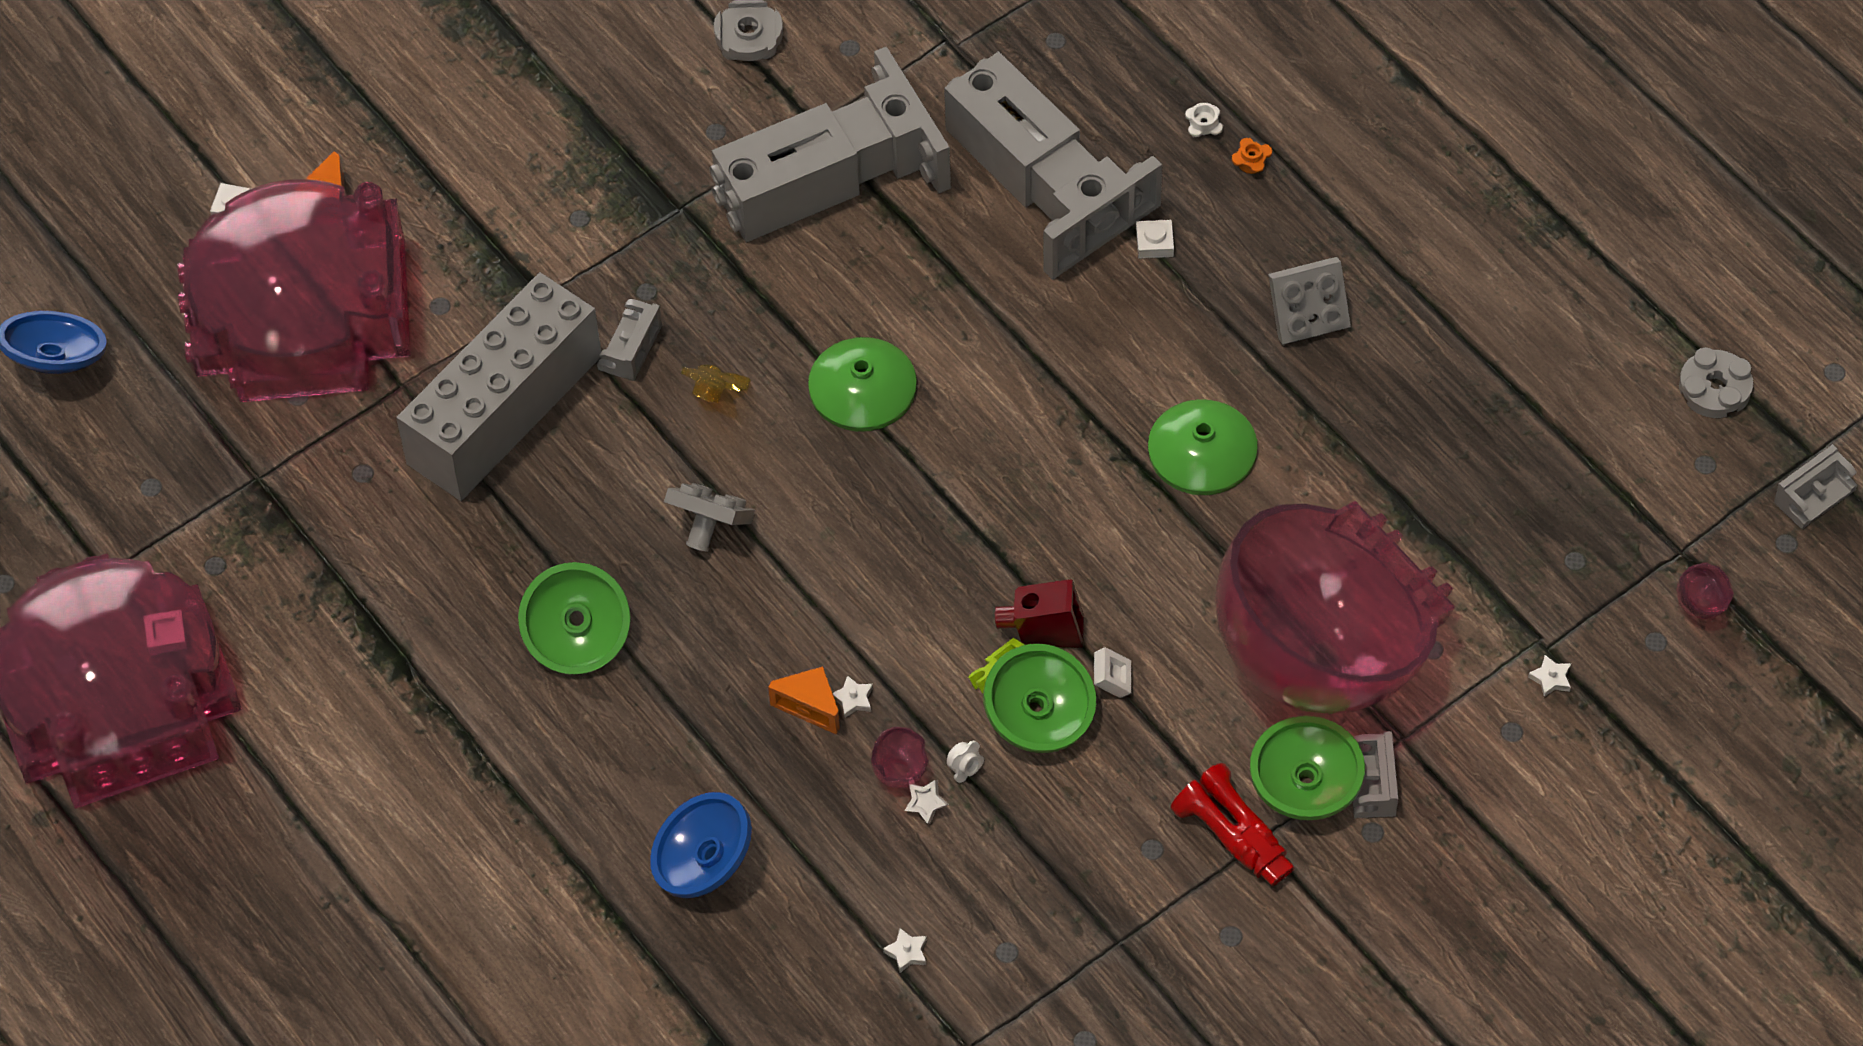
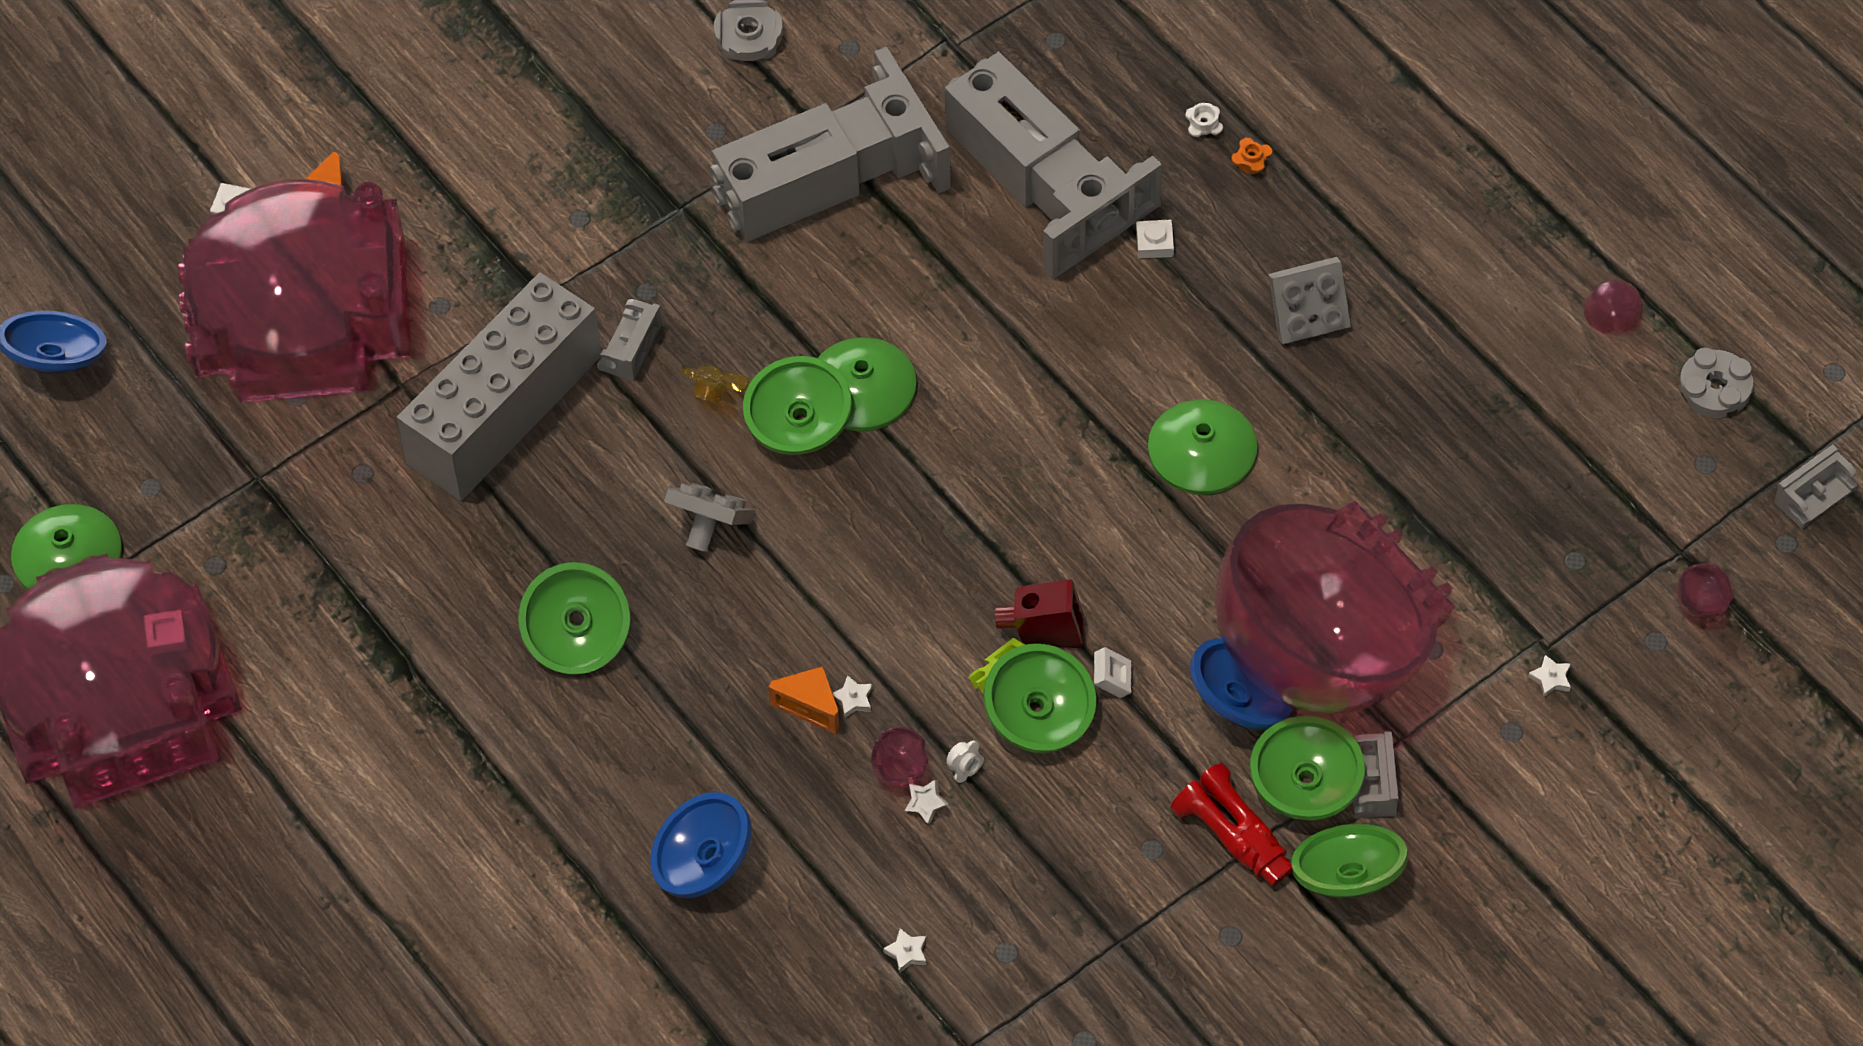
none -> bright green dish [11,504,122,602]
none -> bright green dish [743,356,852,455]
none -> blue dish [1190,638,1294,729]
none -> bright green dish [1292,824,1408,898]
none -> clear pink hair [1584,280,1643,334]

